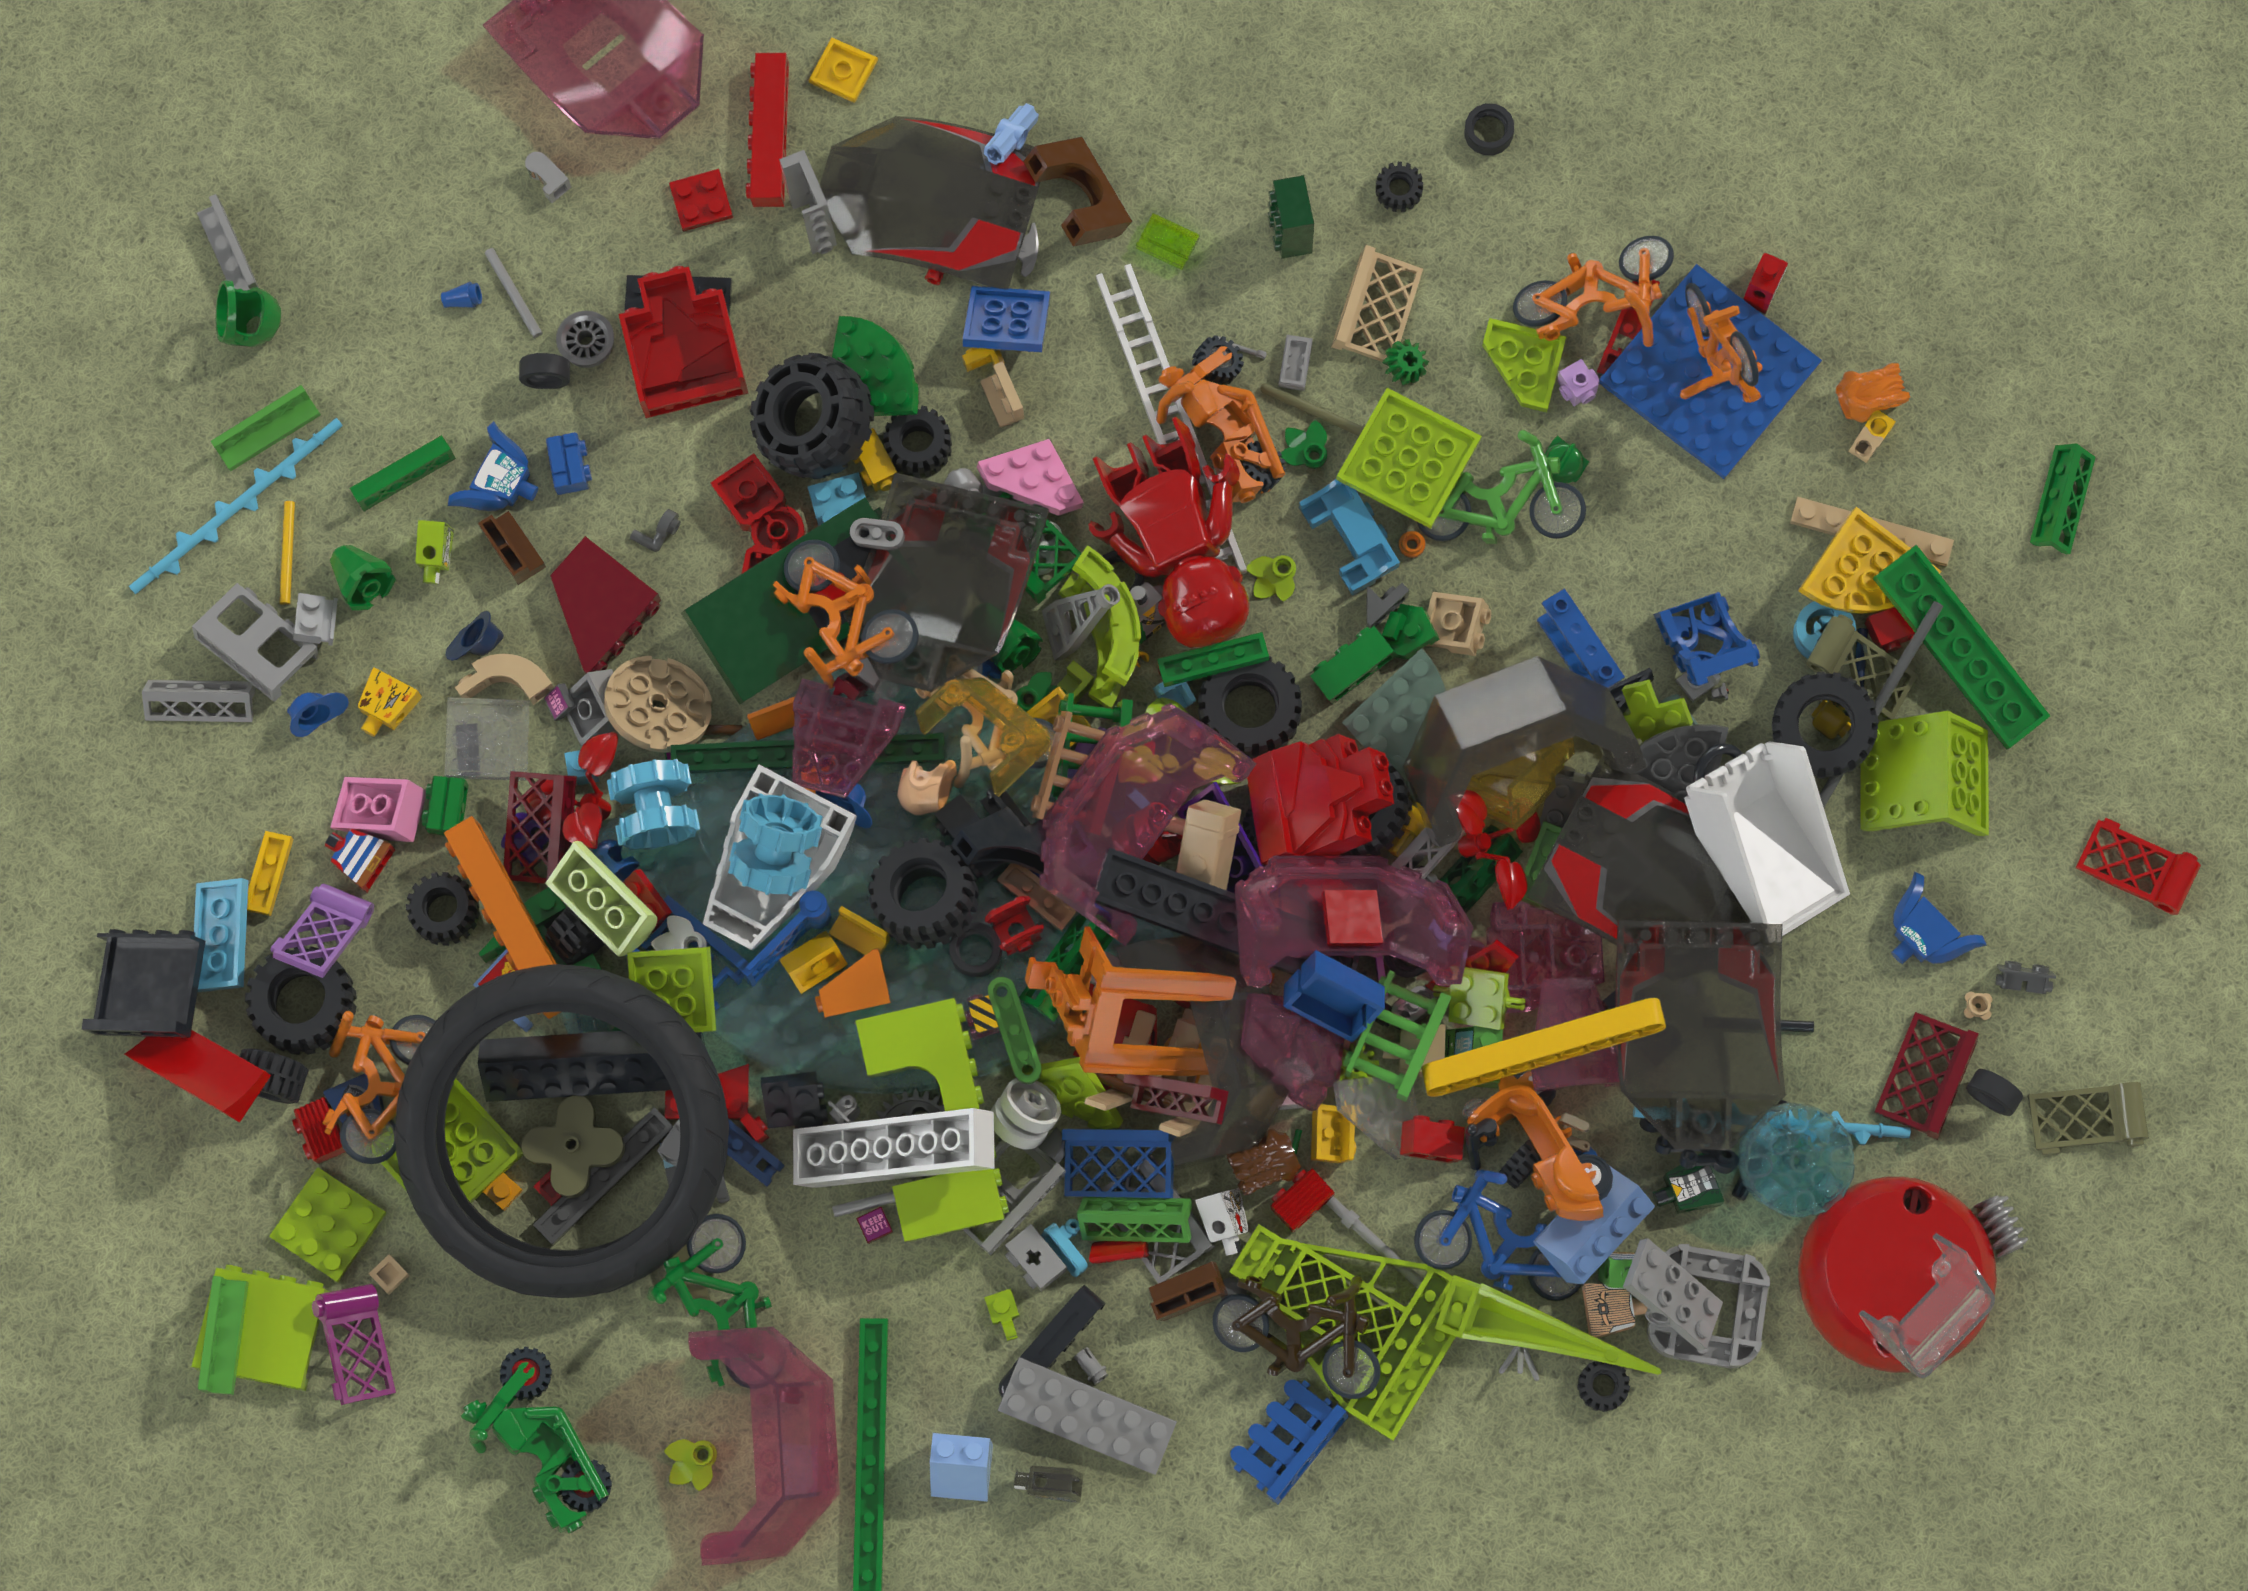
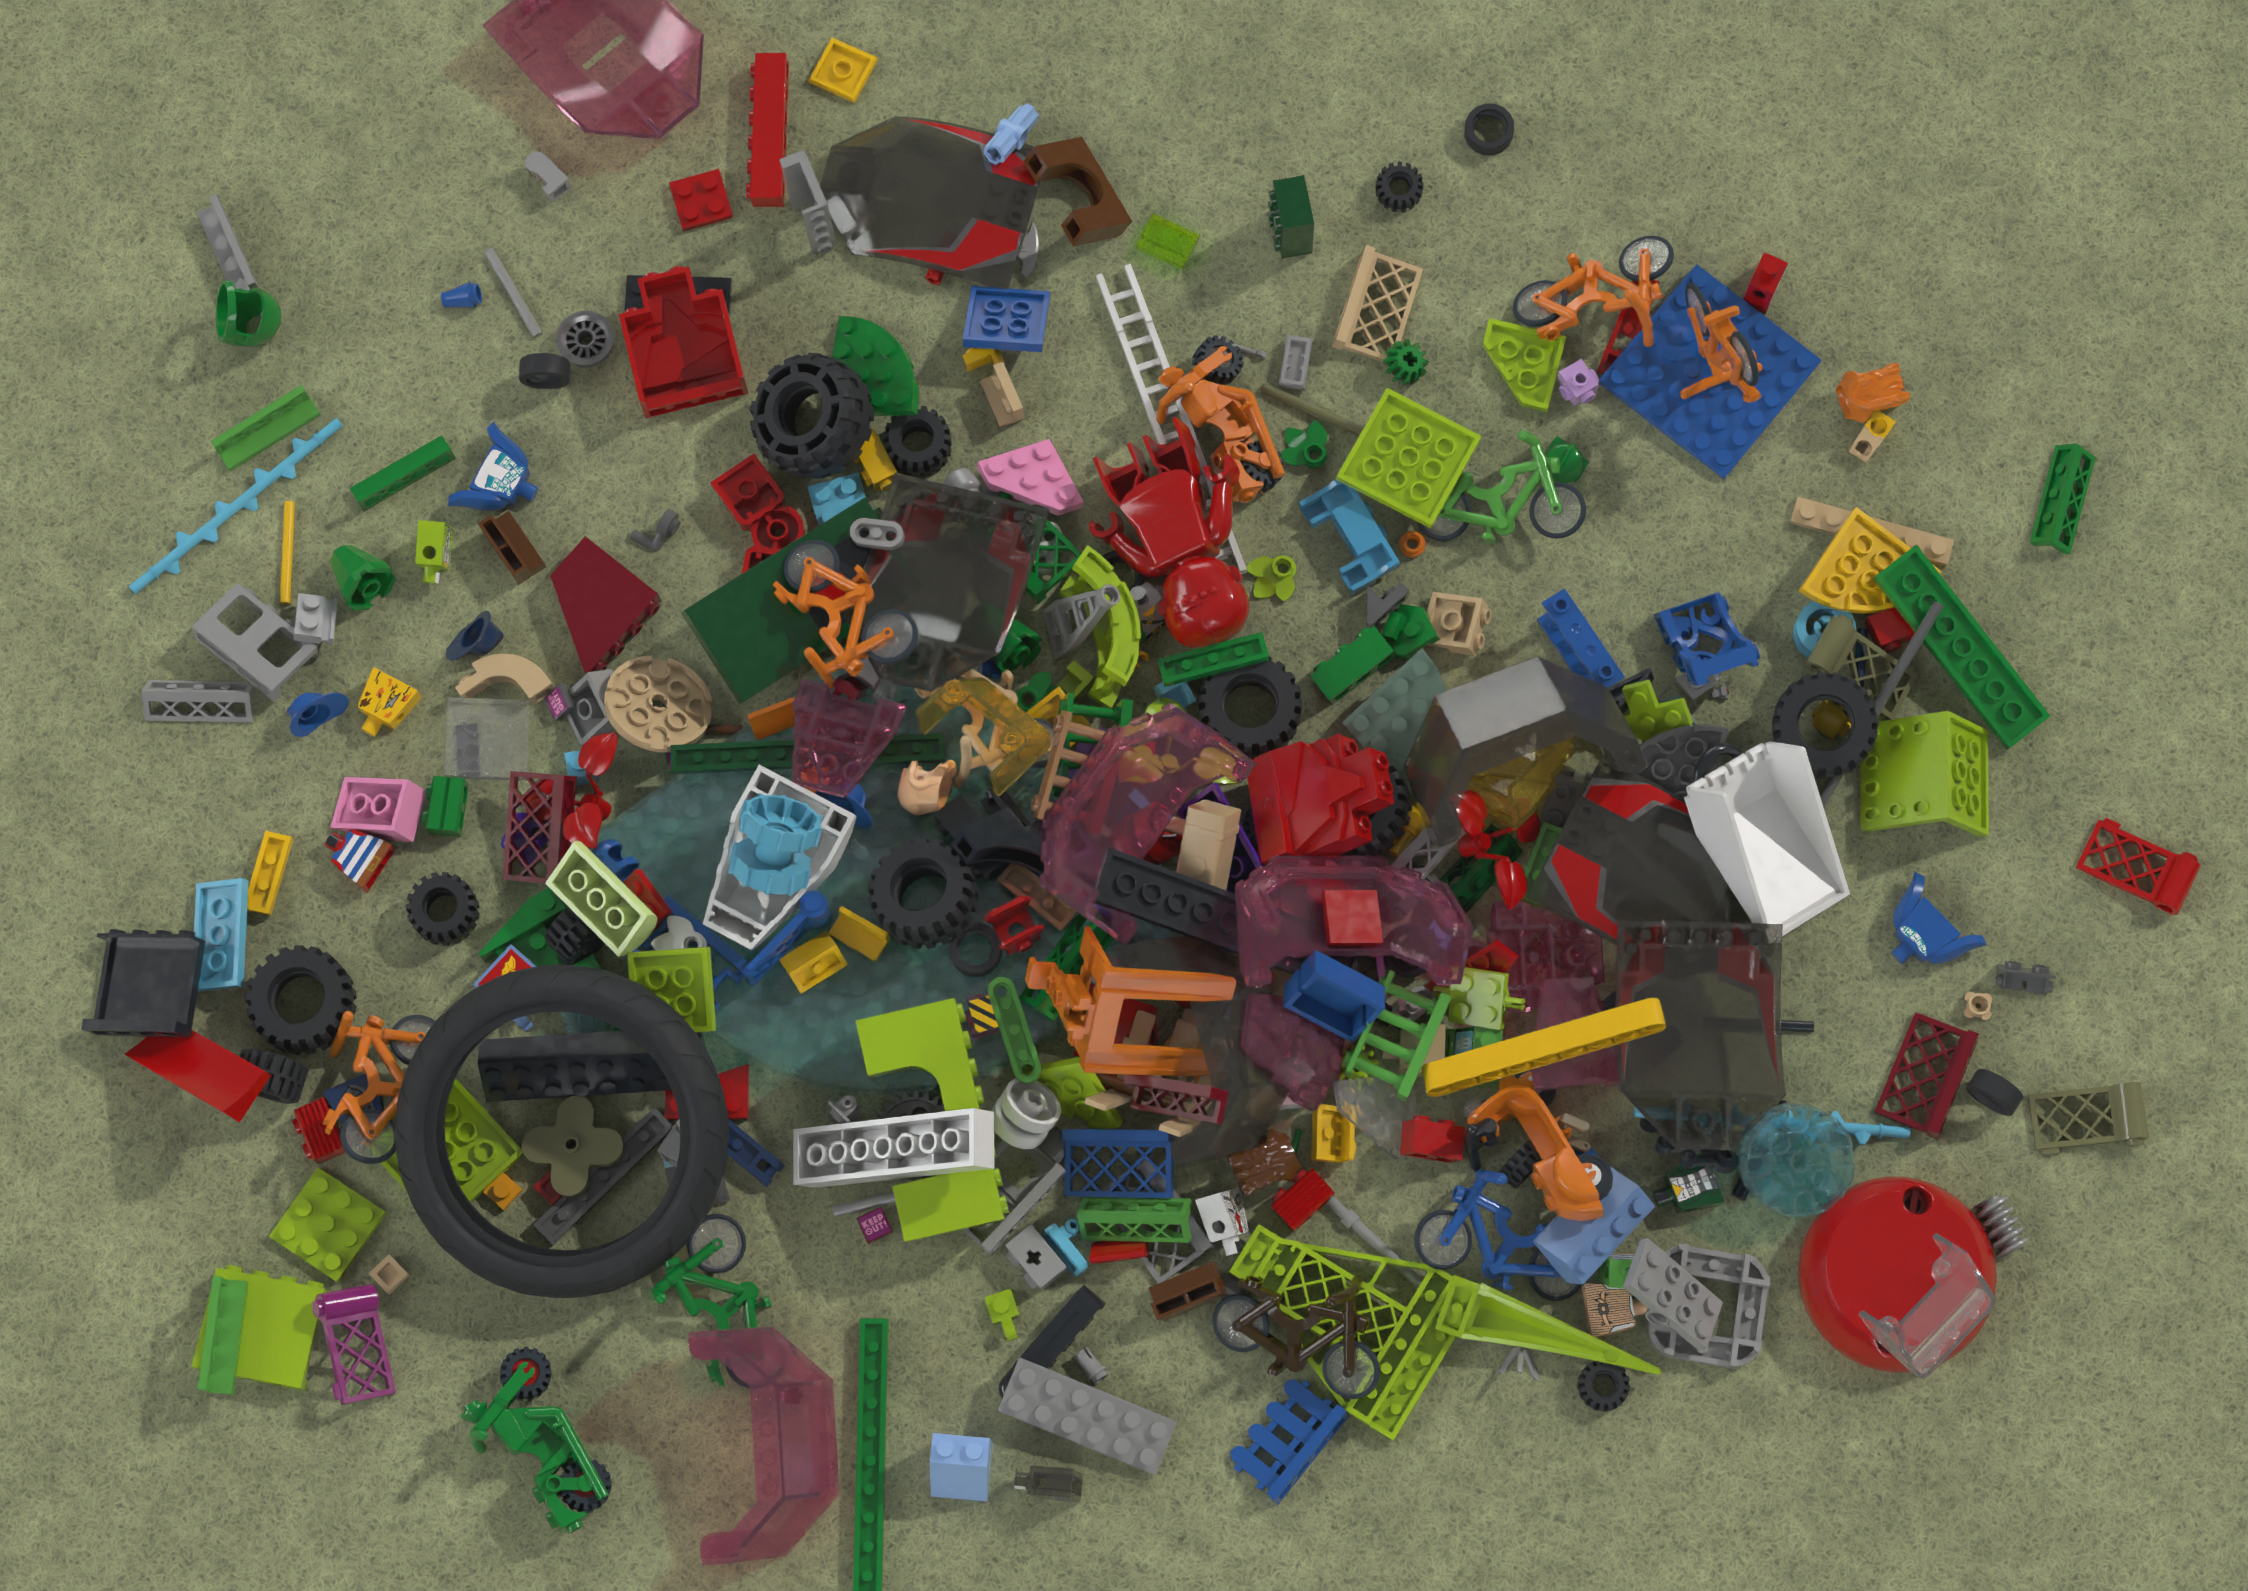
medium lavender piece [271,883,374,978] -> none
orange brick [444,816,561,1019] -> none
blue brick [546,432,592,495] -> none
medium azure piece [607,759,700,850] -> none
lime plate [664,1439,717,1491] -> none
red plate [740,1113,769,1144] -> none
black plate [761,1071,828,1129] -> none
orange slope [815,948,891,1017] -> none

